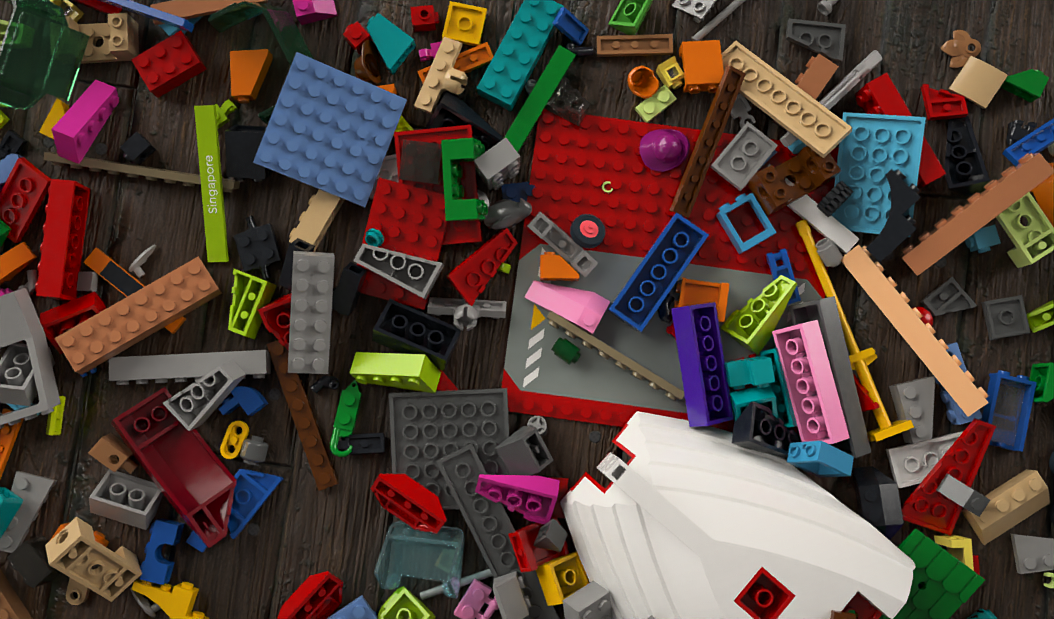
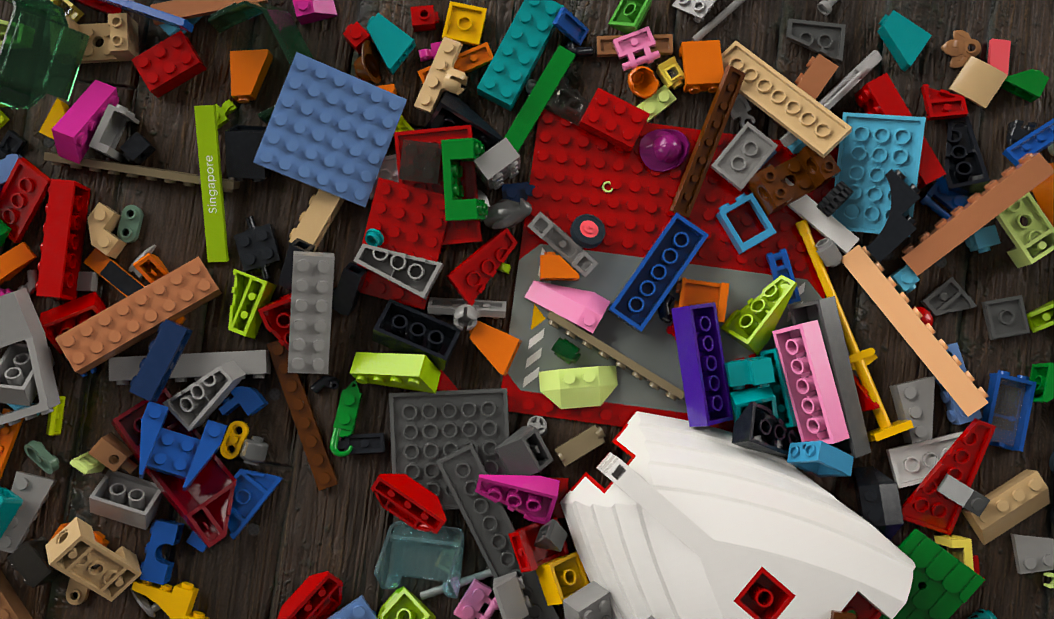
none -> sand green plate [24,440,59,474]
none -> yellowish green slope [70,451,105,474]
none -> tan brick [88,202,127,259]
none -> light grey panel [89,104,140,162]
none -> sand green plate [117,205,144,243]
none -> dark blue brick [129,319,193,402]
none -> orange slope [133,253,170,283]
none -> blue wedge [139,401,227,491]
none -> orange slope [469,320,522,376]
none -> yellowish green wedge [539,366,618,409]
none -> dark tan brick [555,425,606,466]
none -> red brick [580,88,650,153]
none -> bright pink plate [613,26,660,71]
none -> teal slope [877,10,932,72]
none -> medium azure brick [887,265,920,293]
none -> blue plate [919,176,969,220]
none -> coral tile [987,39,1011,75]

